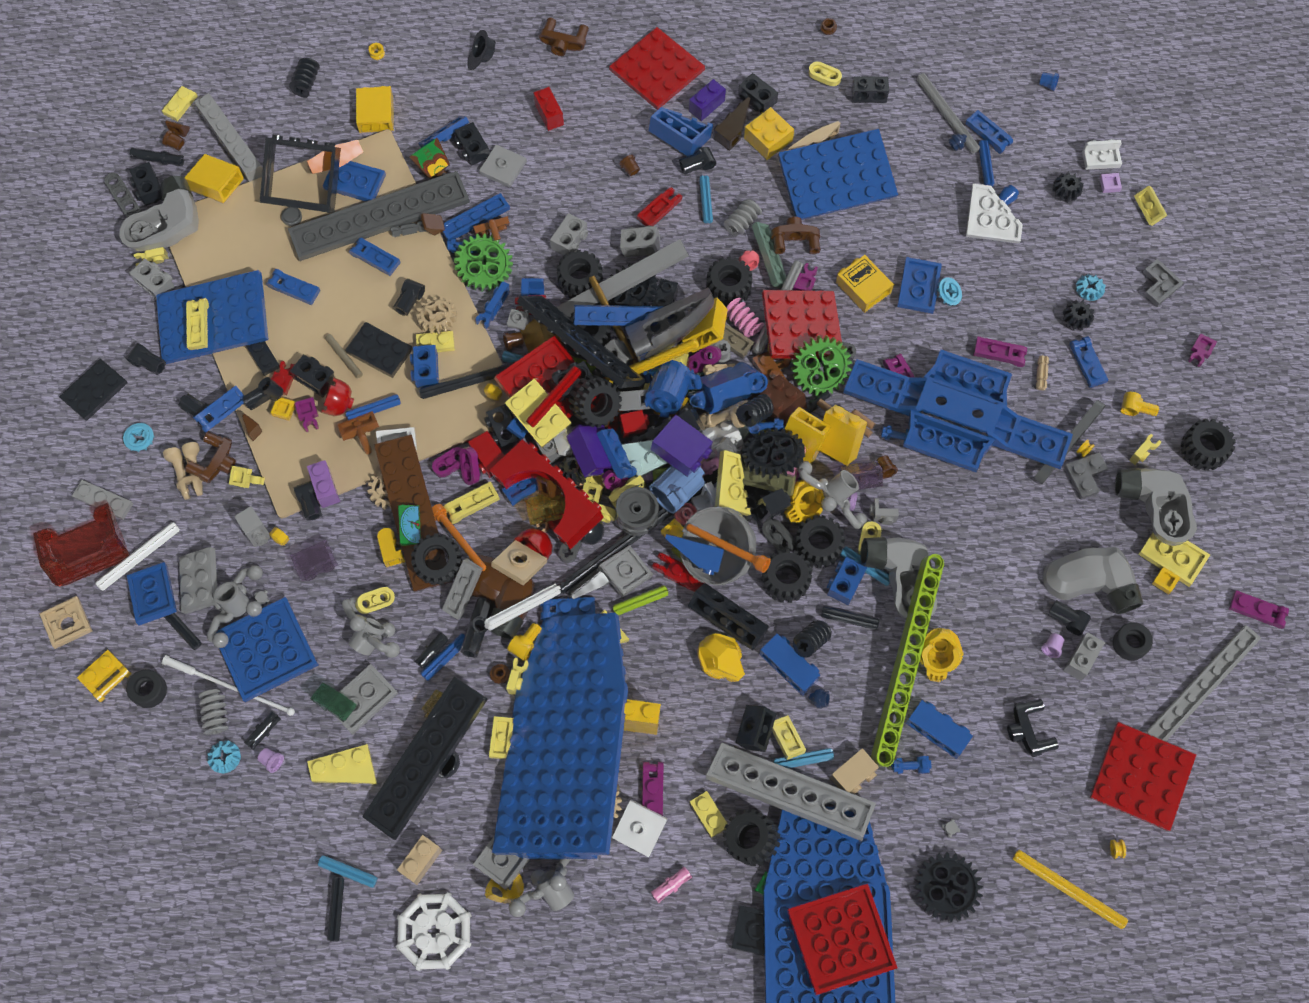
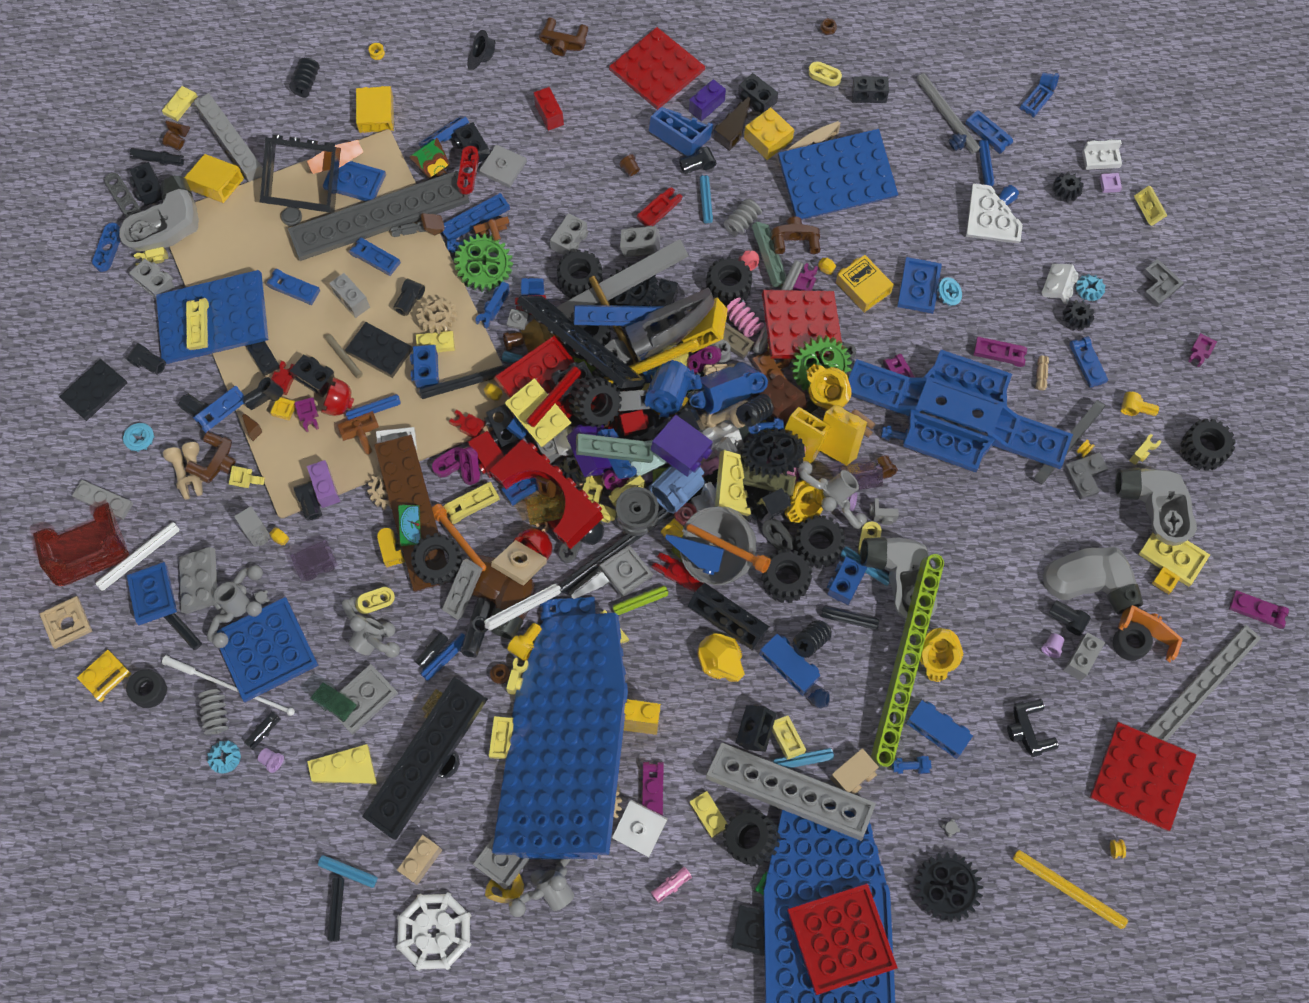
none -> blue beam [92,223,121,272]
none -> light grey brick [329,273,370,318]
none -> red plate [449,410,486,438]
none -> red beam [457,146,479,195]
none -> sand green plate [576,433,653,463]
none -> yellow helmet [807,364,851,409]
none -> yellow tile [818,258,836,275]
none -> blue tile [1020,84,1054,118]
none -> white bracket [1042,264,1078,304]
none -> orange piece [1118,605,1183,663]

